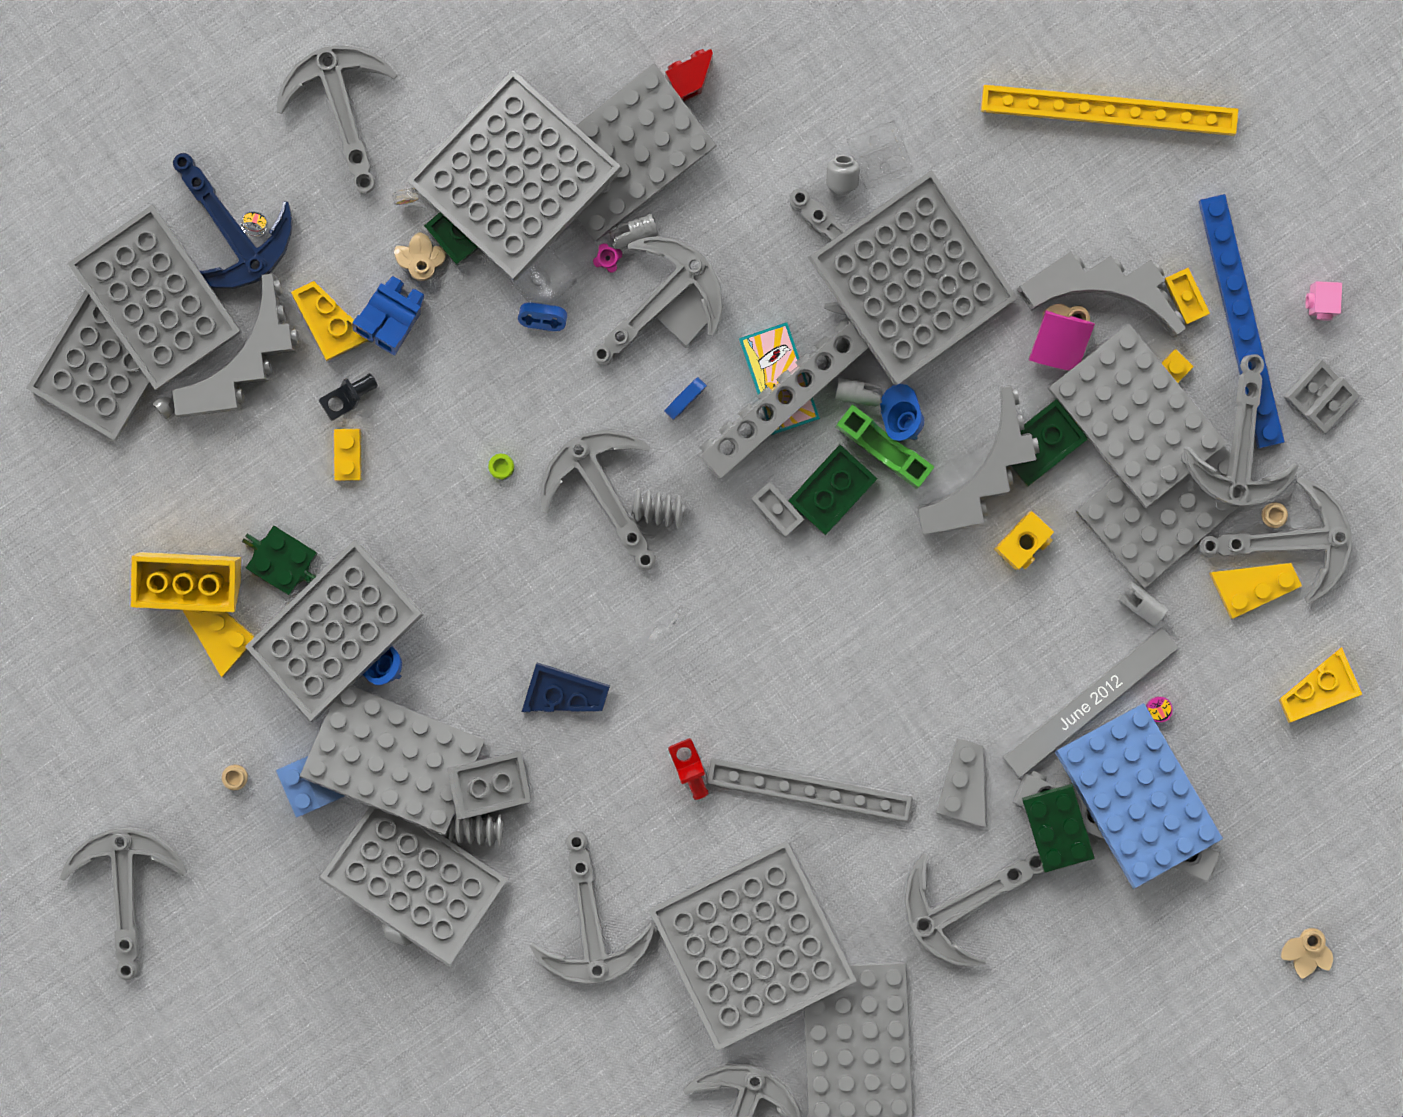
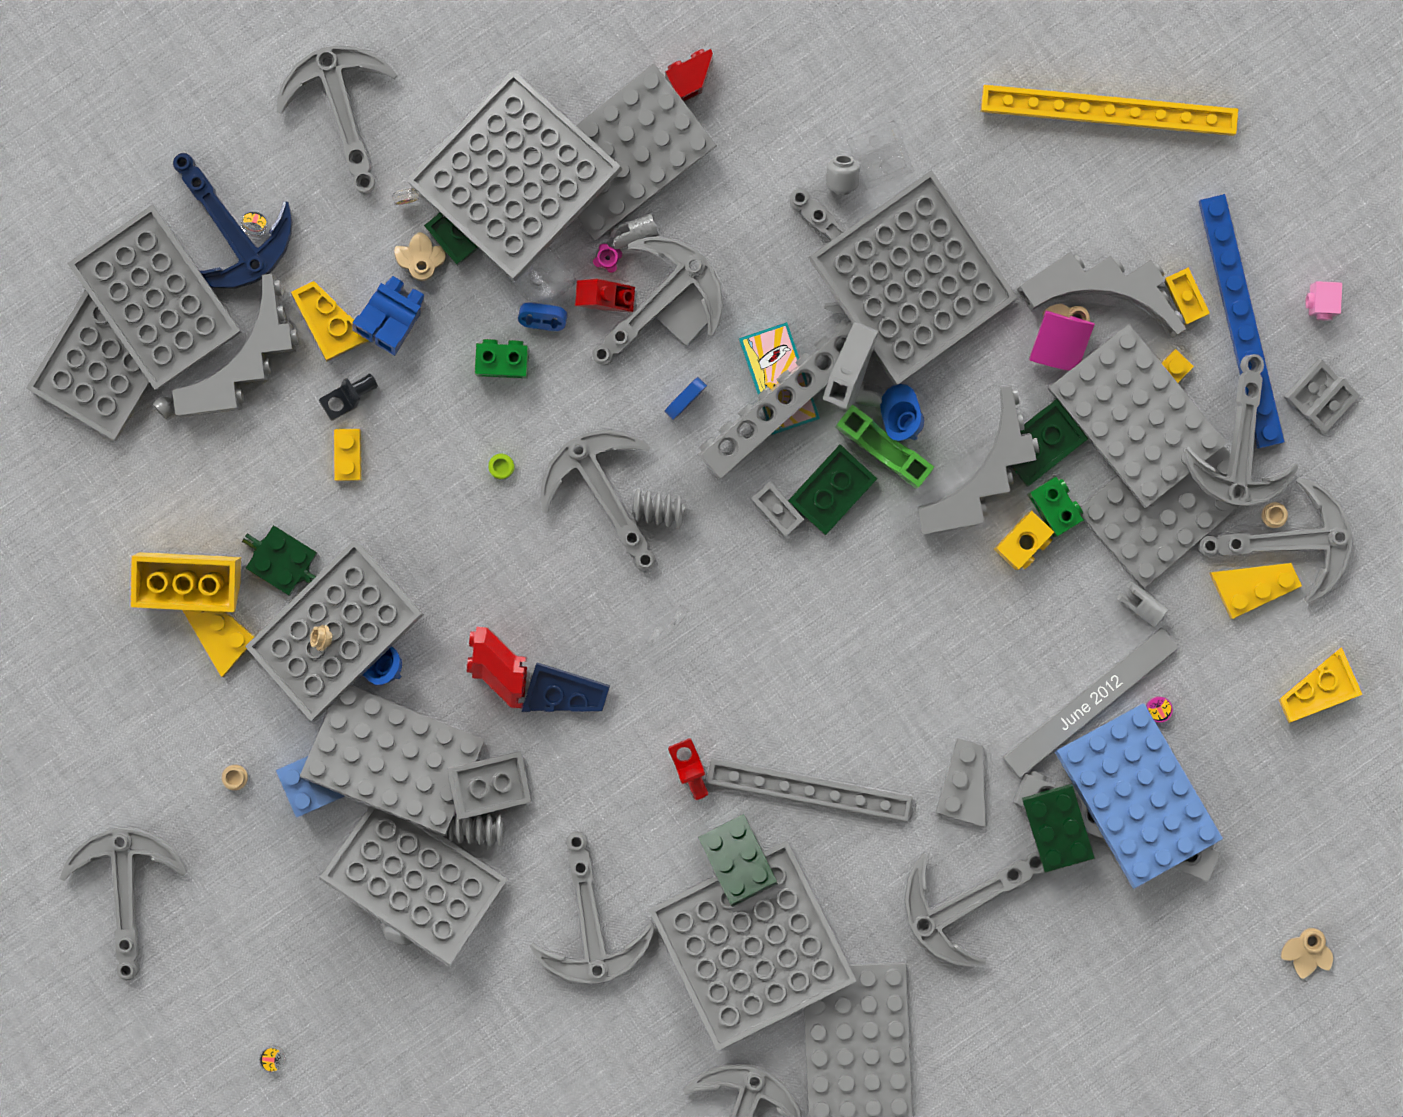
none -> tile [259,1045,286,1073]
none -> tan plate [310,625,332,651]
none -> red brick [467,627,527,709]
none -> green brick [475,339,529,379]
none -> red slope [575,279,635,312]
none -> plate [698,814,778,907]
none -> light grey slope [823,322,879,409]
none -> green brick [1027,477,1083,537]

